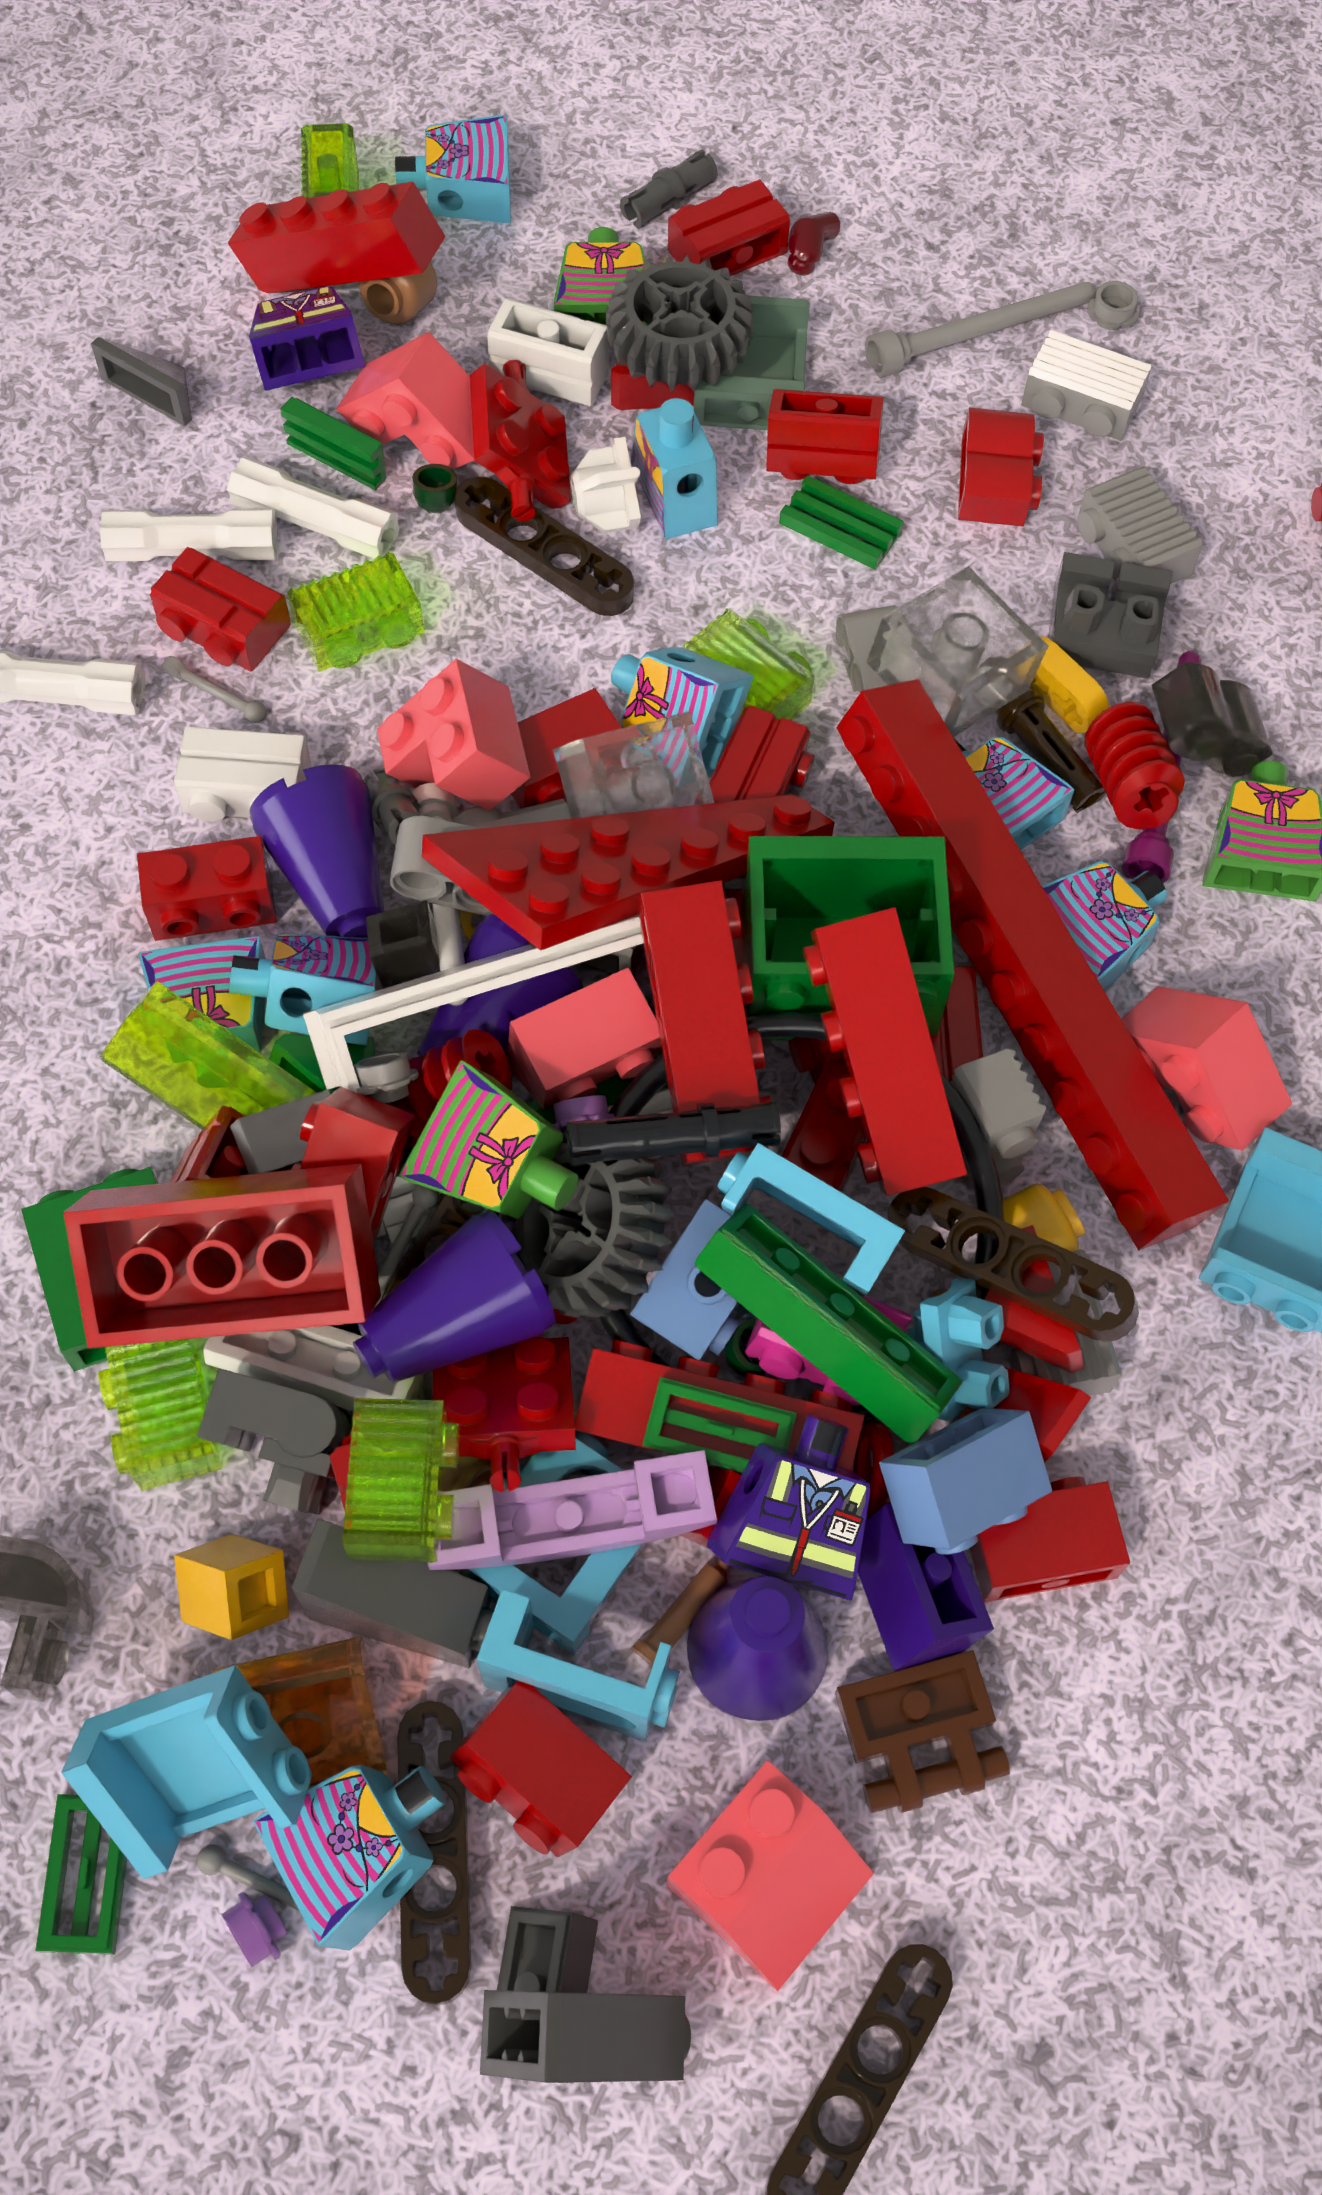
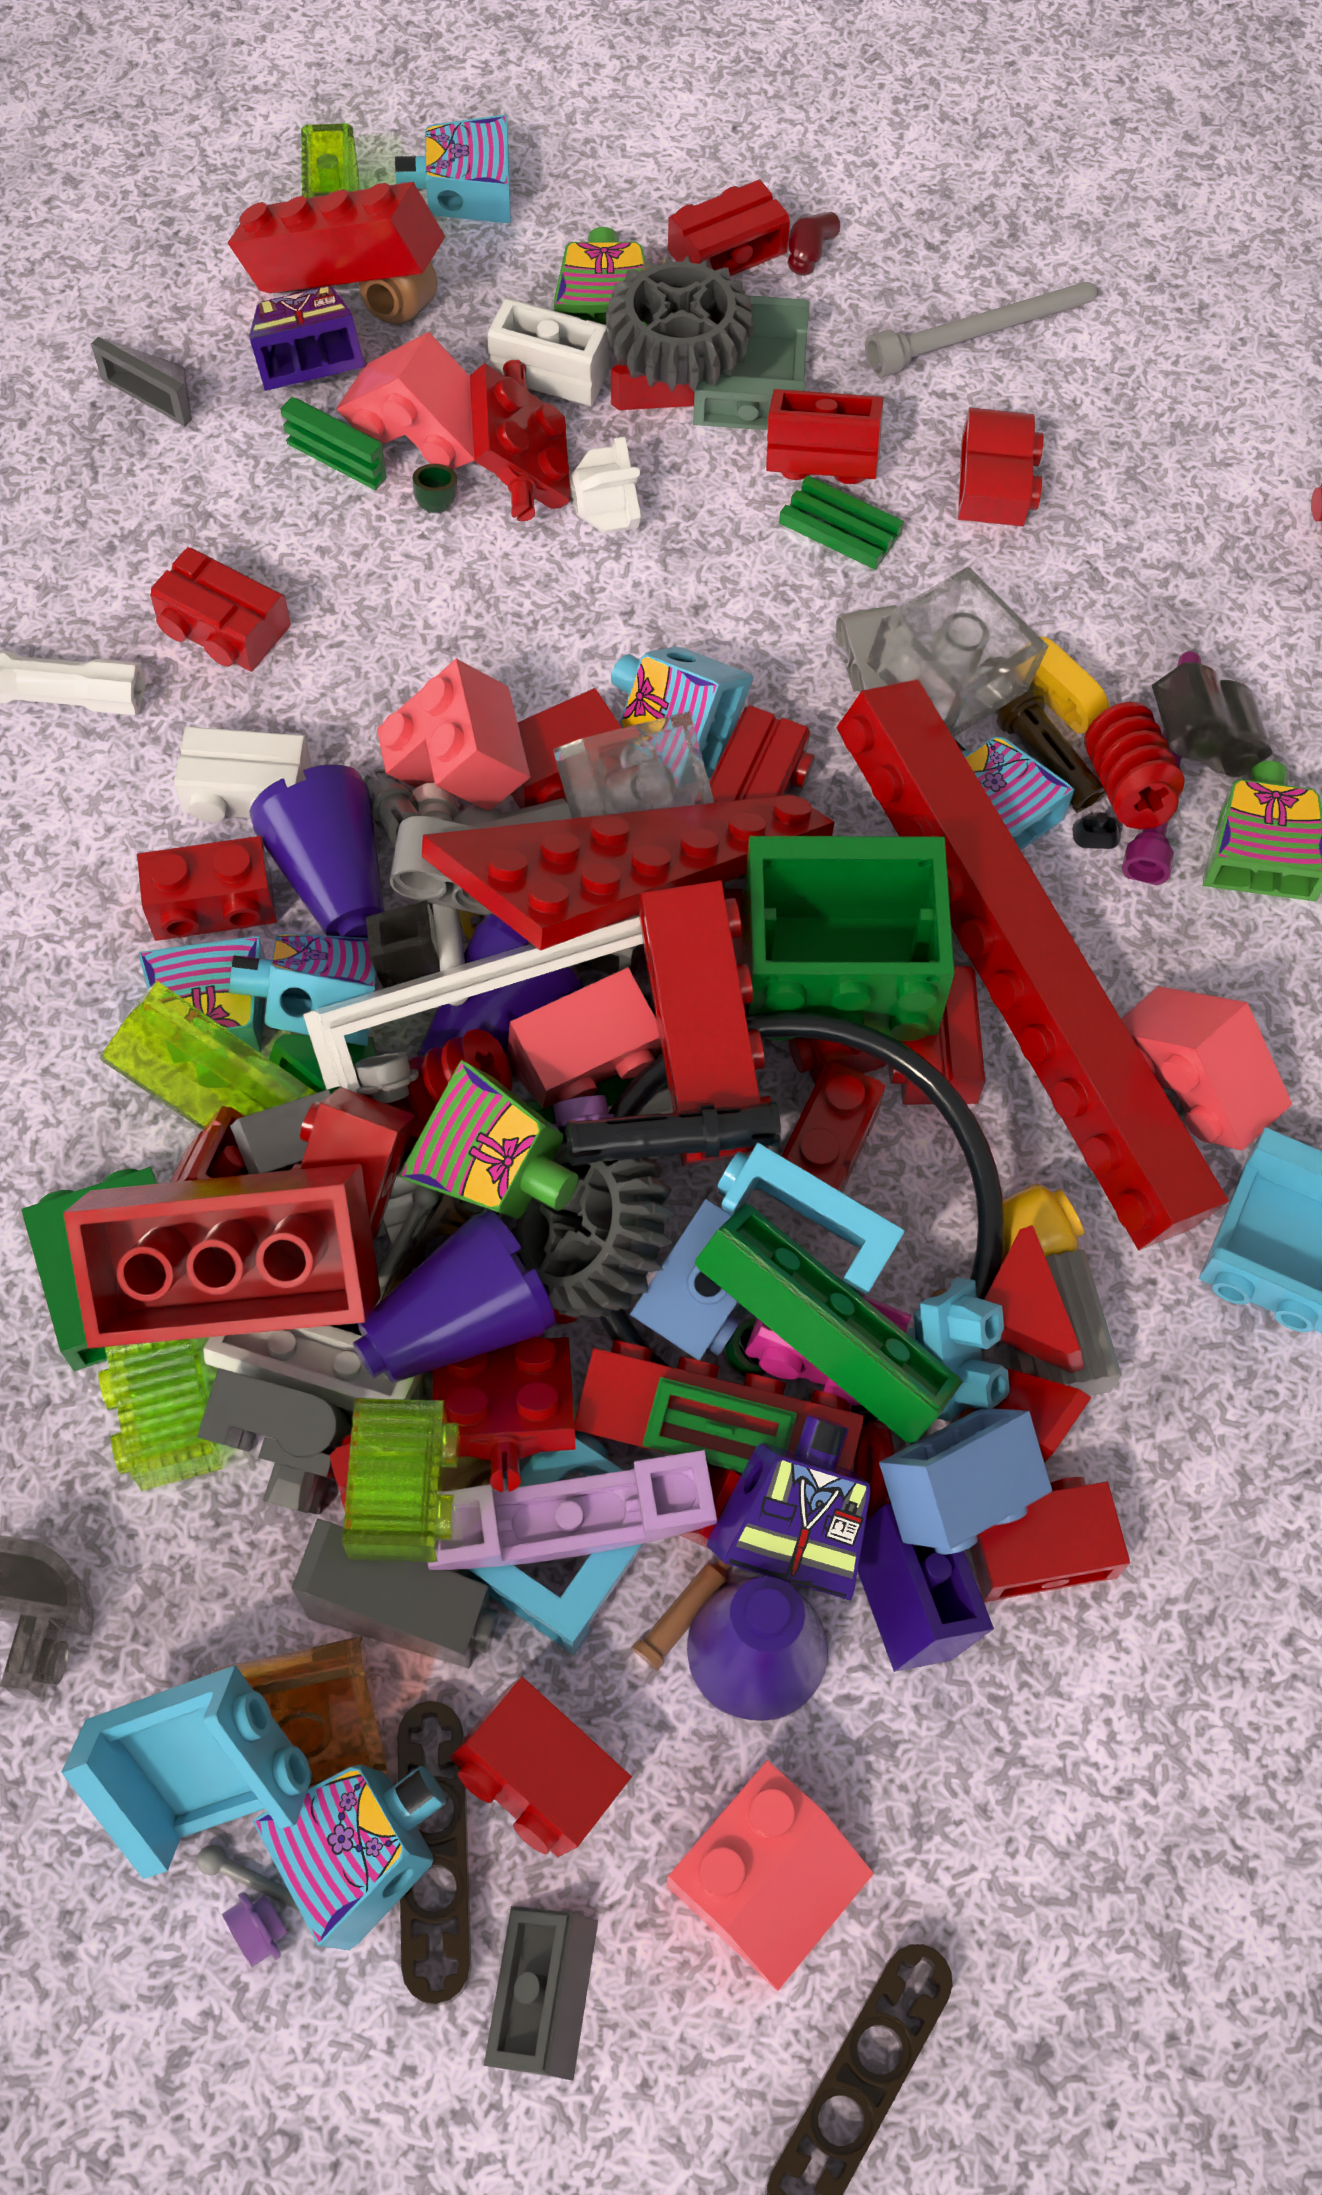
green tile [35,1794,127,1955] -> none
white axle [100,509,278,561] -> none
light grey hinge [162,656,267,723] -> none
yellow panel [174,1534,289,1640] -> none
white axle [227,457,400,560] -> none
clear neon green brick [287,552,424,672] -> none
dark brown beam [454,476,634,616] -> none
medium azure panel [476,1589,680,1742] -> none
dark grey slope [480,1990,691,2083] -> none
dark grey pin [620,150,718,229] -> none
medium azure torso [631,398,718,539] -> none
clear neon green brick [683,608,815,720] -> none
red brick [803,907,967,1196] -> none
reddish brown plate [835,1650,1010,1814] -> none
dark brown beam [888,1186,1139,1342] -> none
light grey brick [950,1048,1047,1187] -> none
brick [1021,330,1152,441] -> none
torso [1042,861,1167,991] -> none
dark grey hips [1048,552,1173,679] -> none
light grey brick [1077,466,1203,584] -> none
light grey plate [1087,281,1139,330] -> none
none -> black rock [1072,812,1120,849]

